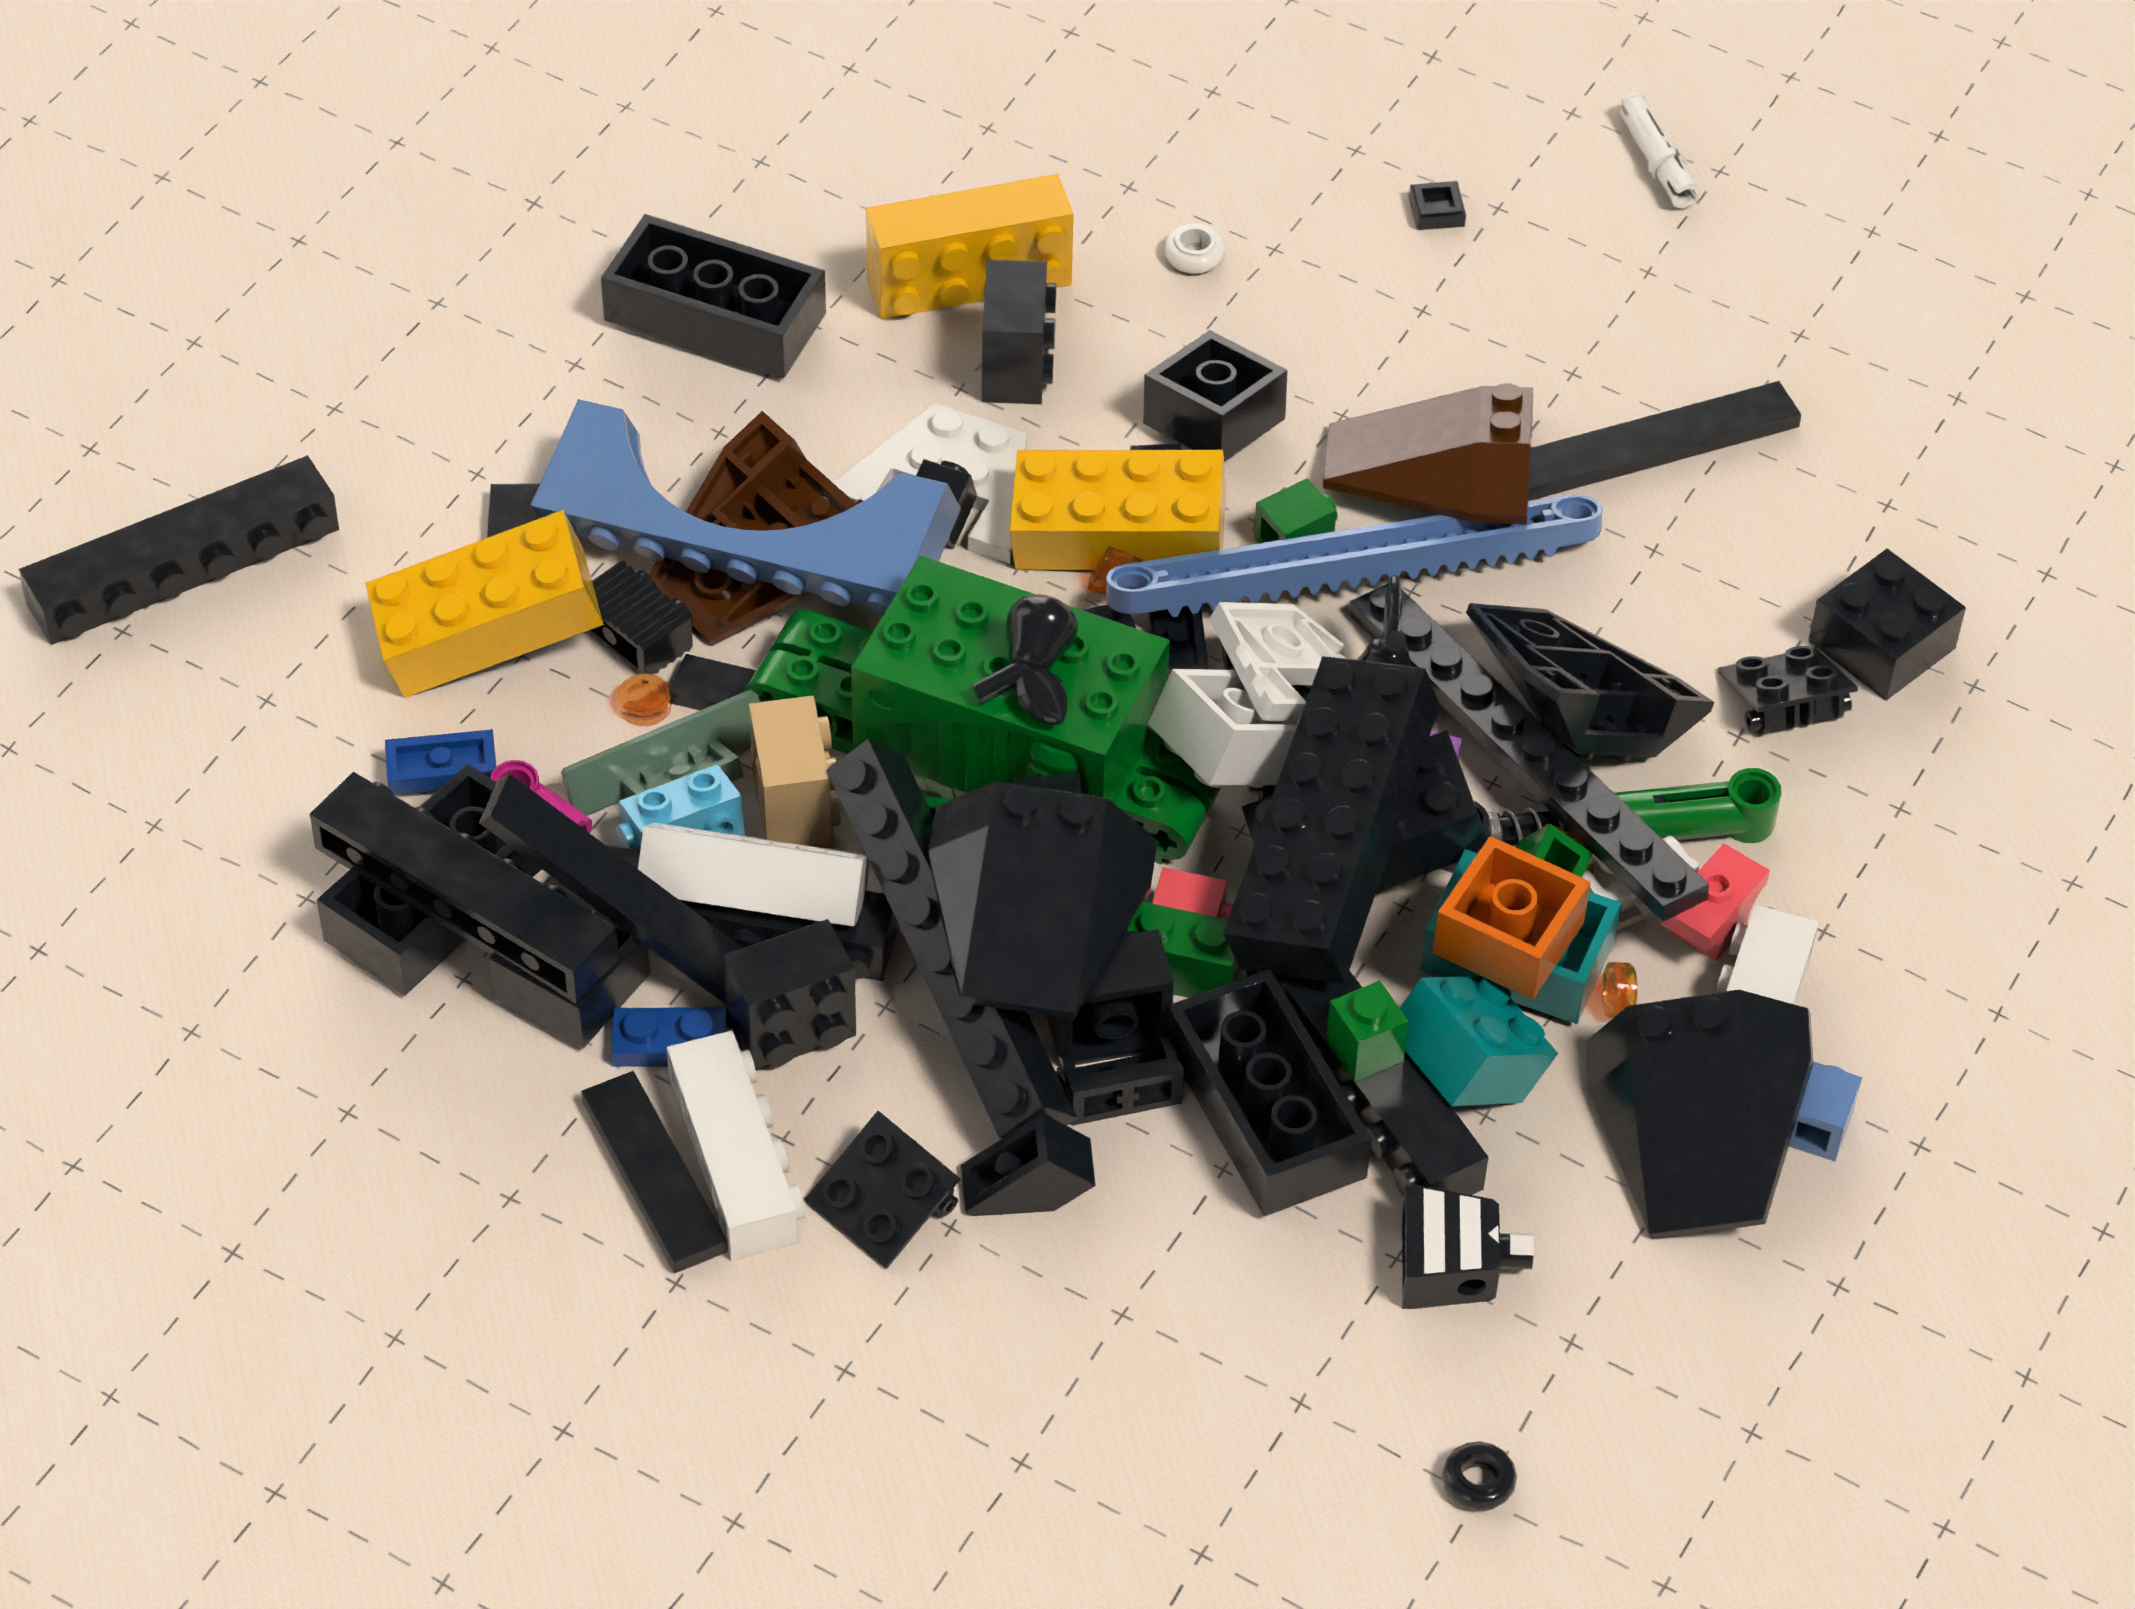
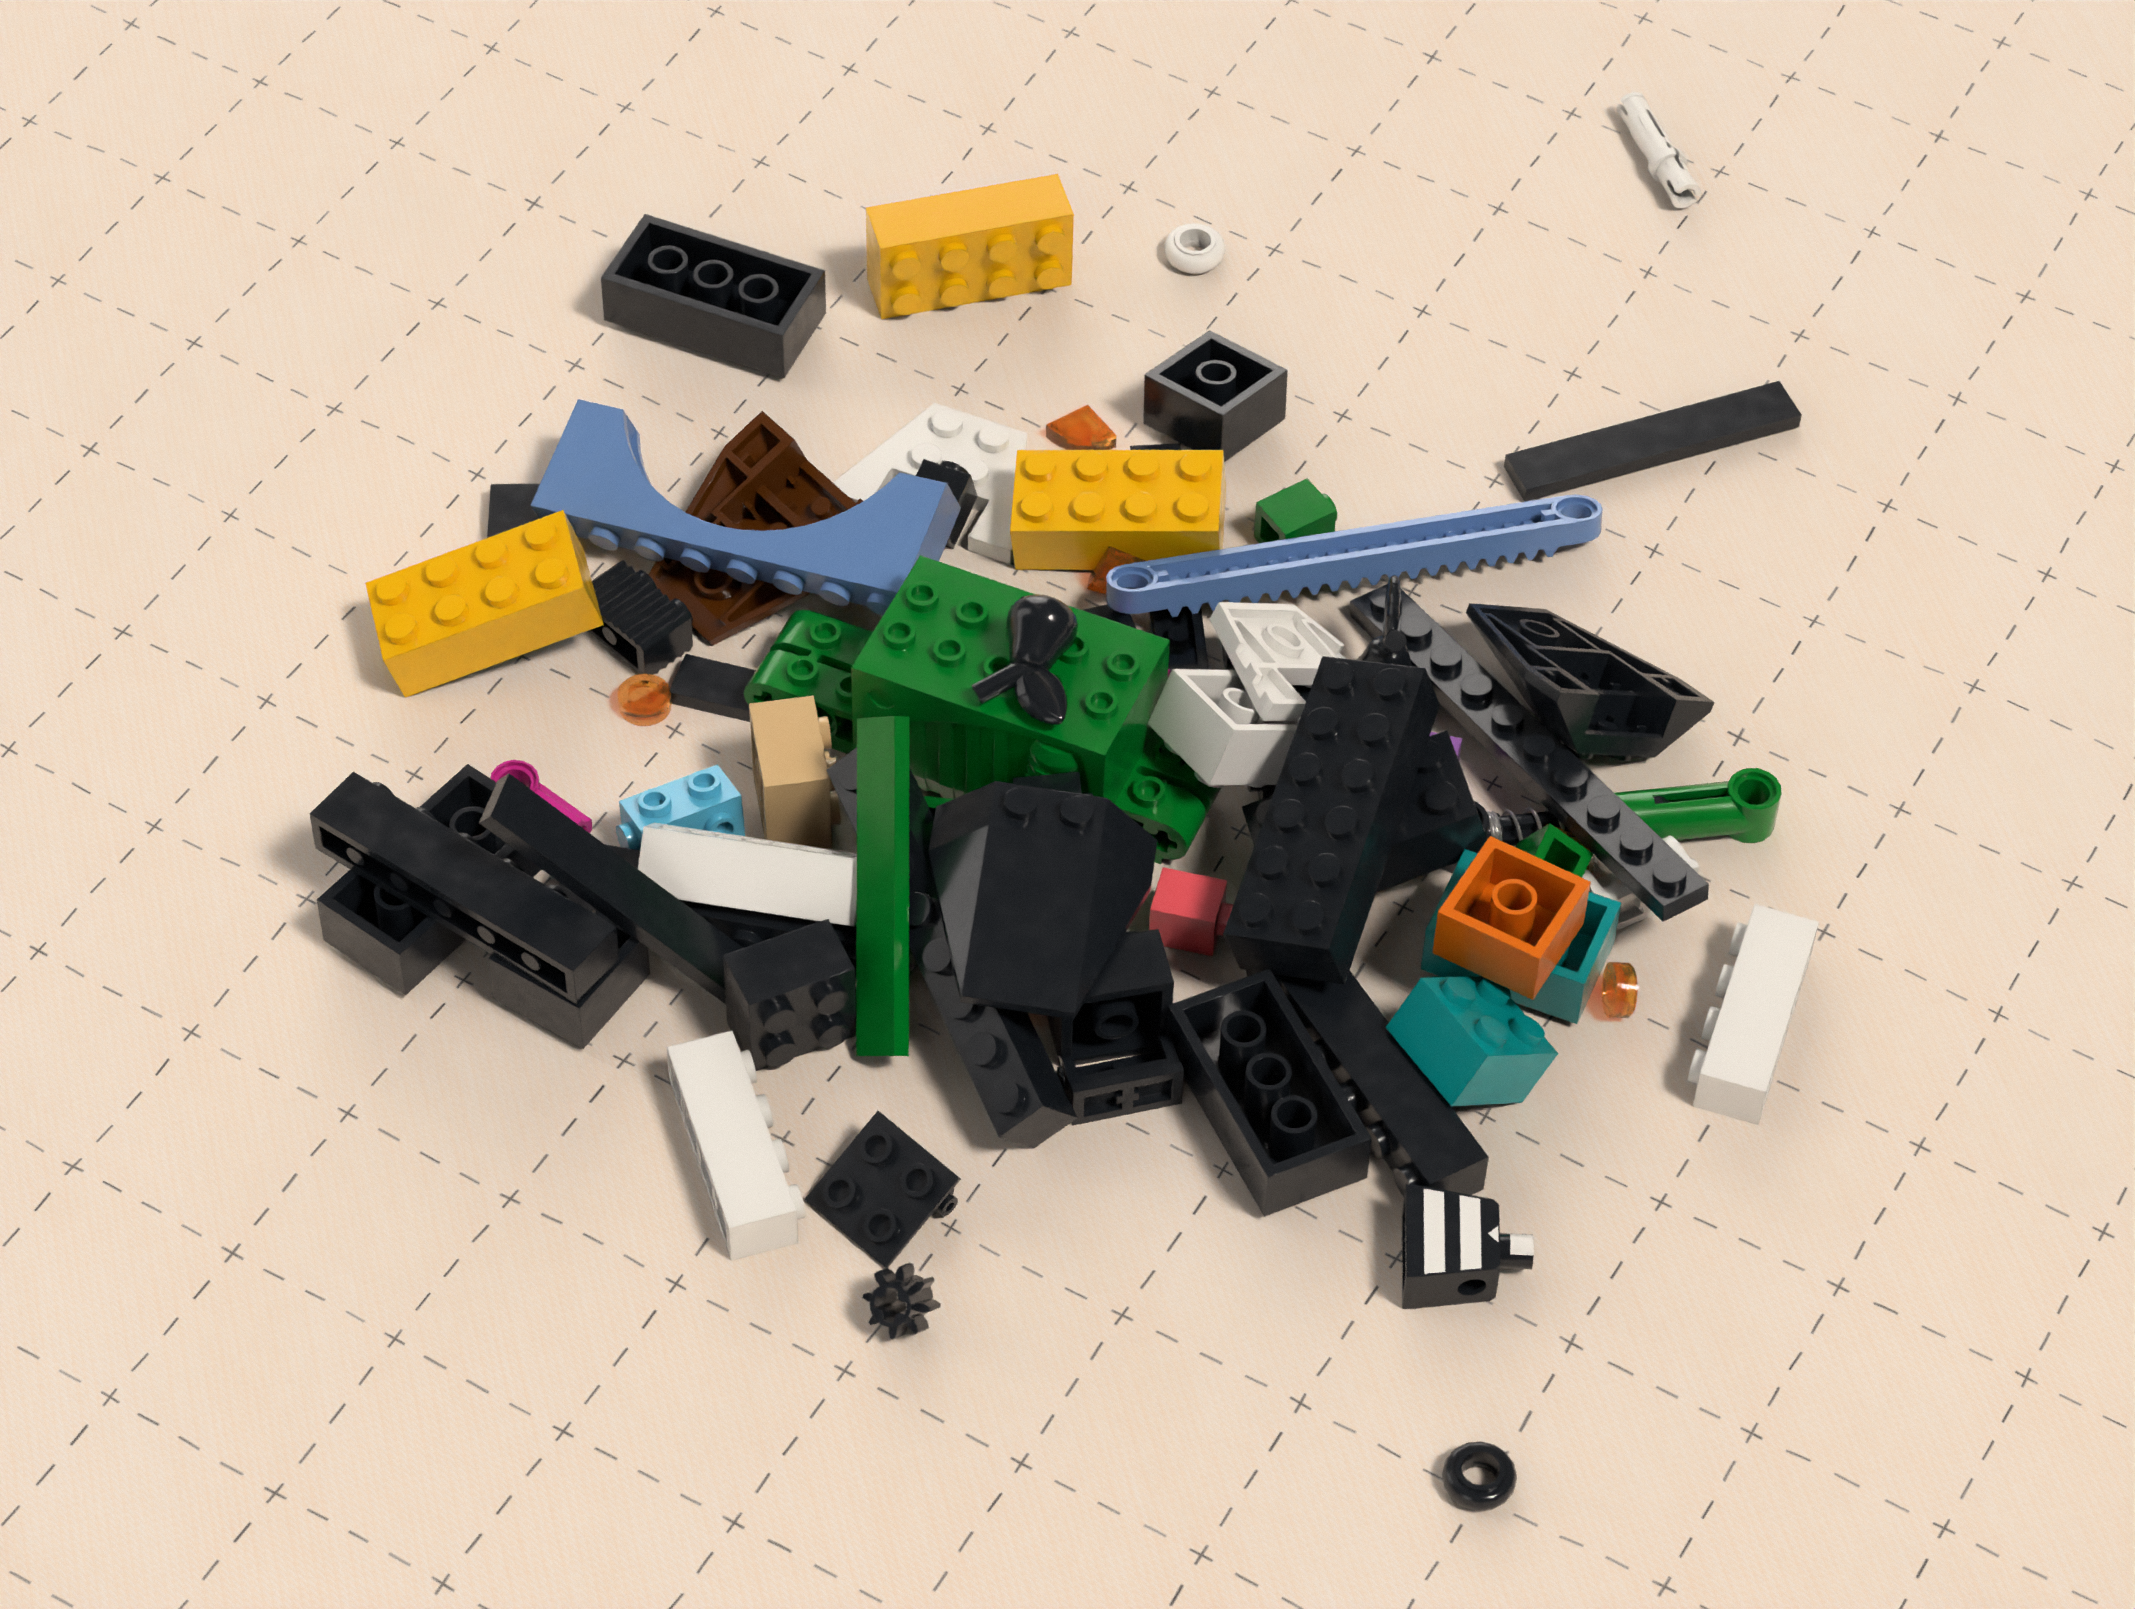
black brick [18,455,339,645] -> none
blue plate [385,729,496,794] -> none
sand green bracket [561,690,760,816] -> none
black tile [581,1070,728,1274] -> none
blue plate [612,1007,727,1067] -> none
black slope [961,1113,1096,1216] -> none
black brick [982,260,1057,405] -> none
green brick [1126,902,1240,998] -> none
reddish brown wedge [1323,383,1533,524] -> none
green brick [1326,980,1409,1083] -> none
black tile [1409,181,1466,230] -> none
black wedge [1587,989,1814,1239] -> none
coral brick [1660,843,1770,961] -> none
black hinge [1718,646,1858,735] -> none
medium blue brick [1789,1062,1862,1161] -> none
black brick [1808,548,1966,701] -> none
none -> green tile [856,716,910,1056]
none -> black gear [862,1263,941,1339]
none -> clear orange tile [1046,404,1117,450]

